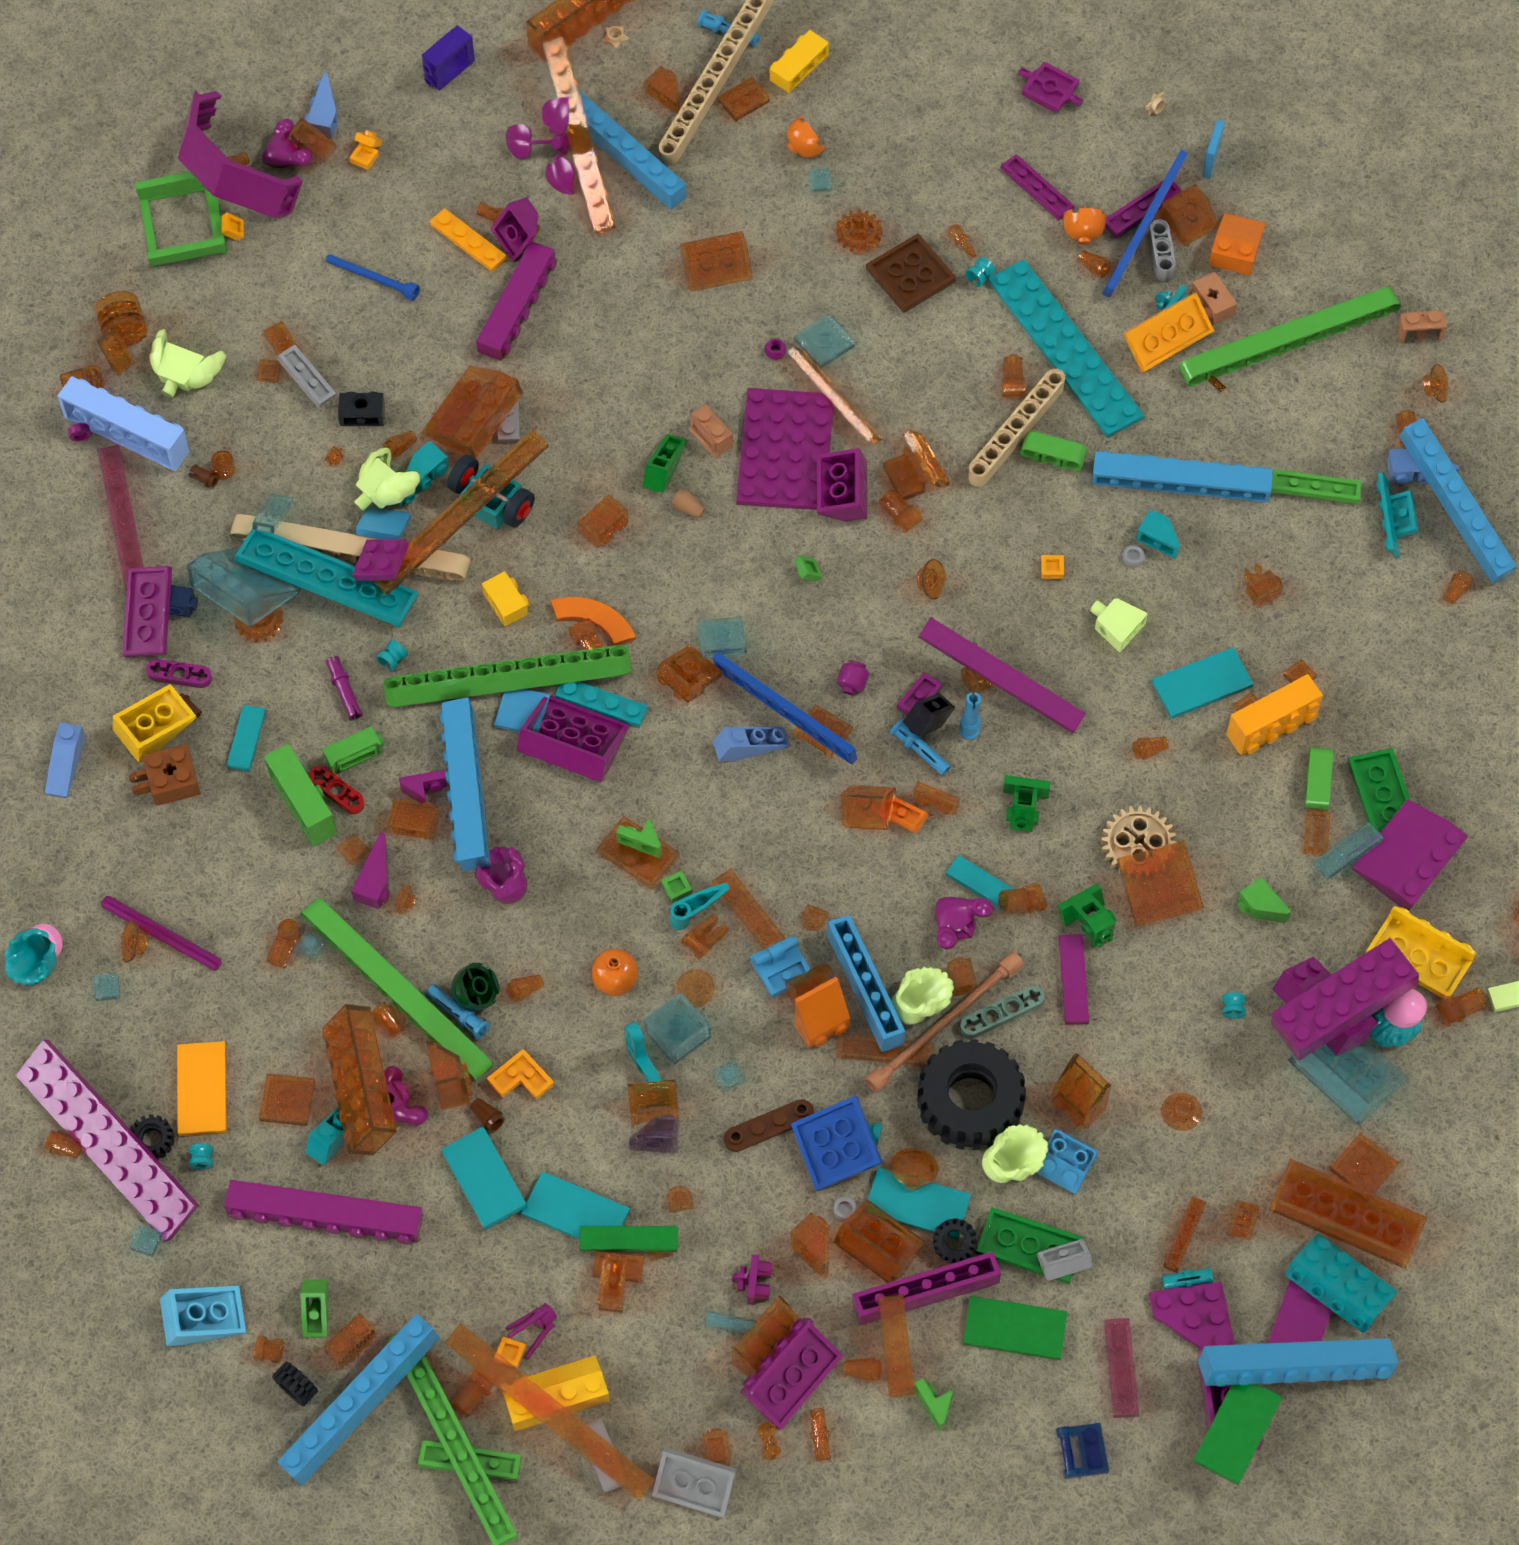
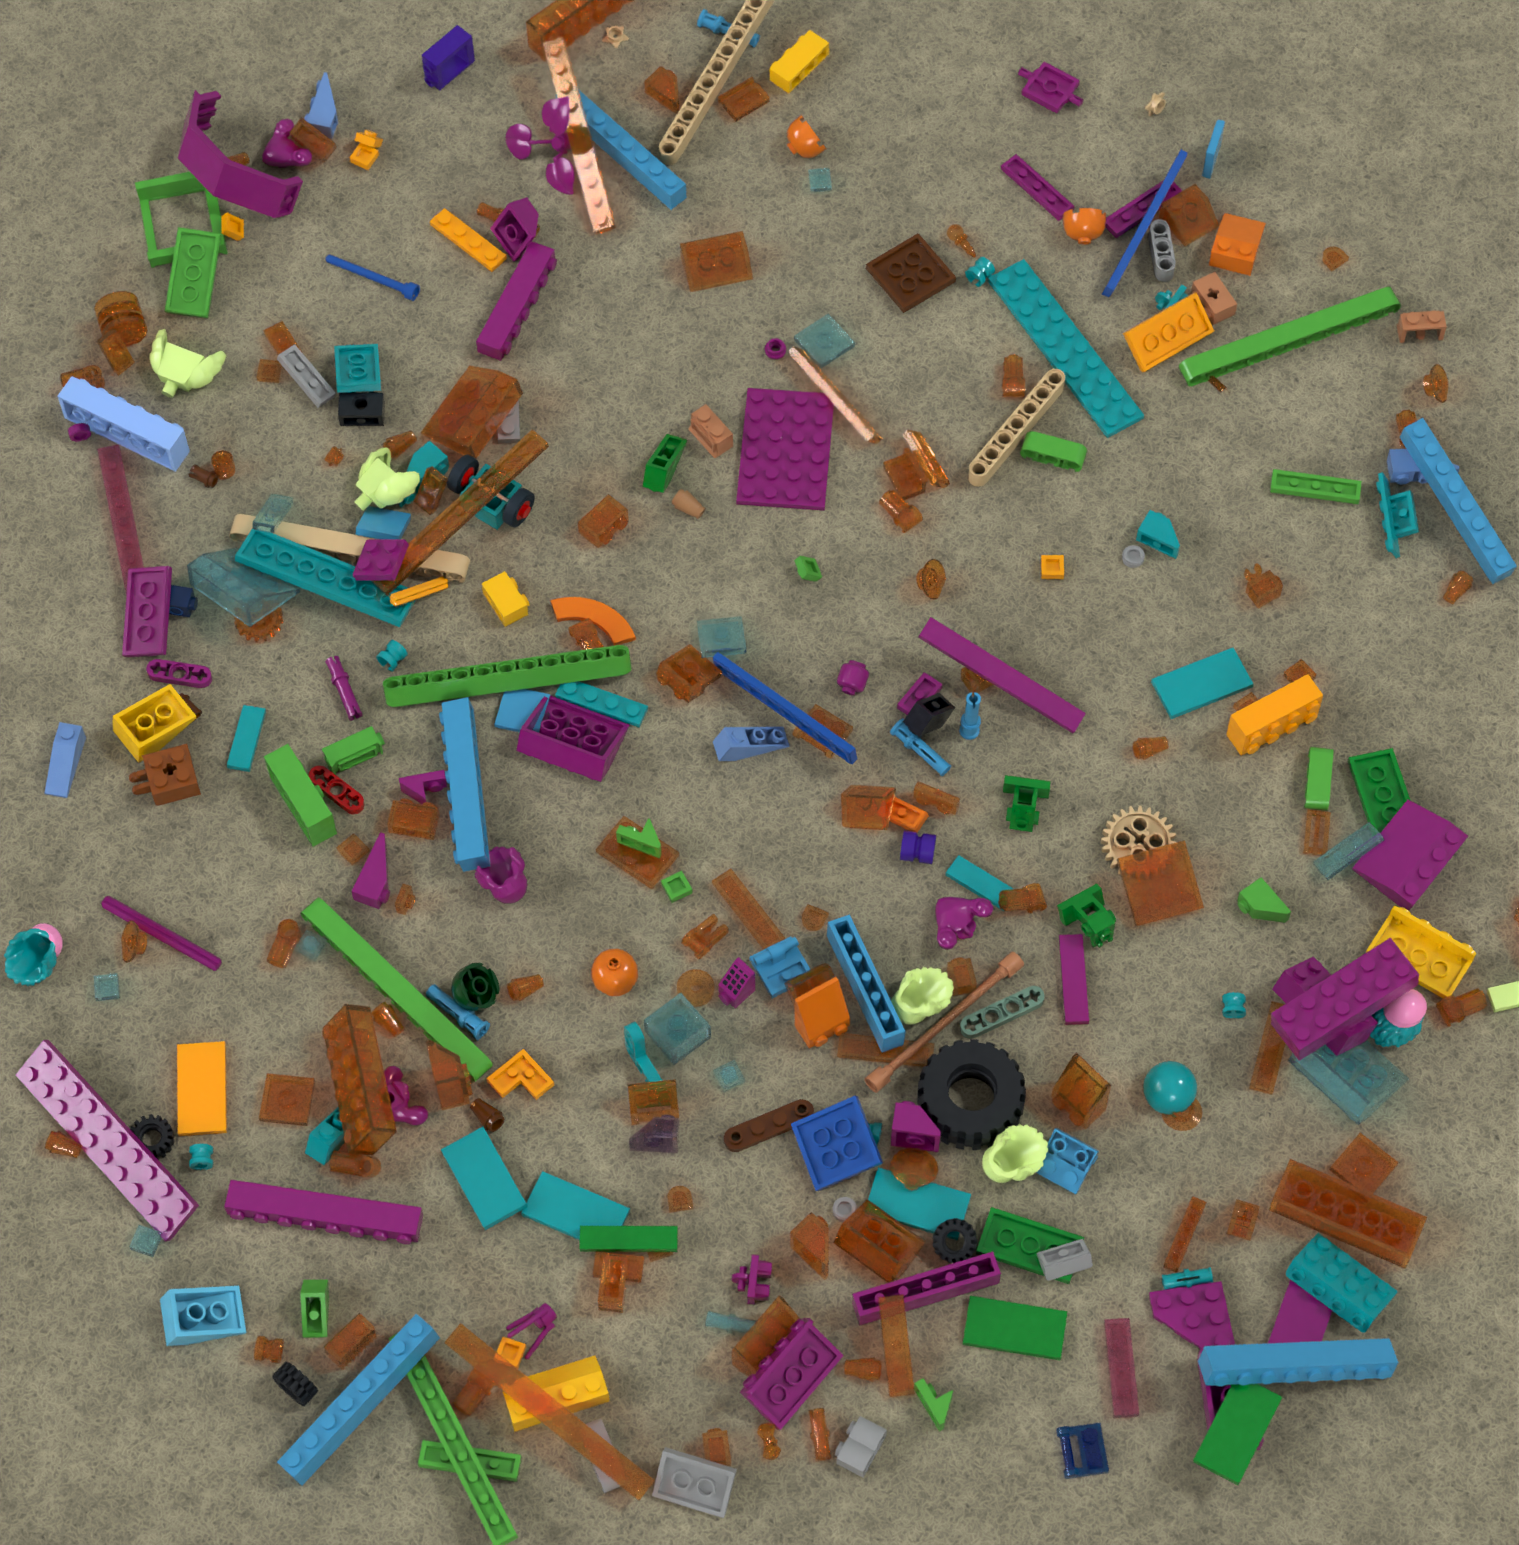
teal piece [669,882,730,930] -> none
magenta slope [817,448,867,522] -> none
clear orange gear [836,209,883,253] -> none
clear orange cone [1078,250,1110,277] -> none
yellowish green torso [1090,598,1148,652] -> none
dark azure brick [1092,451,1273,502] -> none
none -> bright green tile [165,227,222,318]
none -> clear orange piece [329,1150,381,1177]
none -> teal plate [334,344,381,393]
none -> light orange axle [390,576,448,607]
none -> clear orange plate [414,466,448,515]
none -> magenta slope [718,957,755,1009]
none -> light grey brick [835,1416,887,1478]
none -> magenta slope [891,1101,941,1152]
none -> dark purple wheel [900,830,936,864]
none -> teal piece [1143,1061,1197,1115]
none -> clear orange tile [1249,1001,1286,1095]
none -> clear orange tile [1322,246,1349,271]

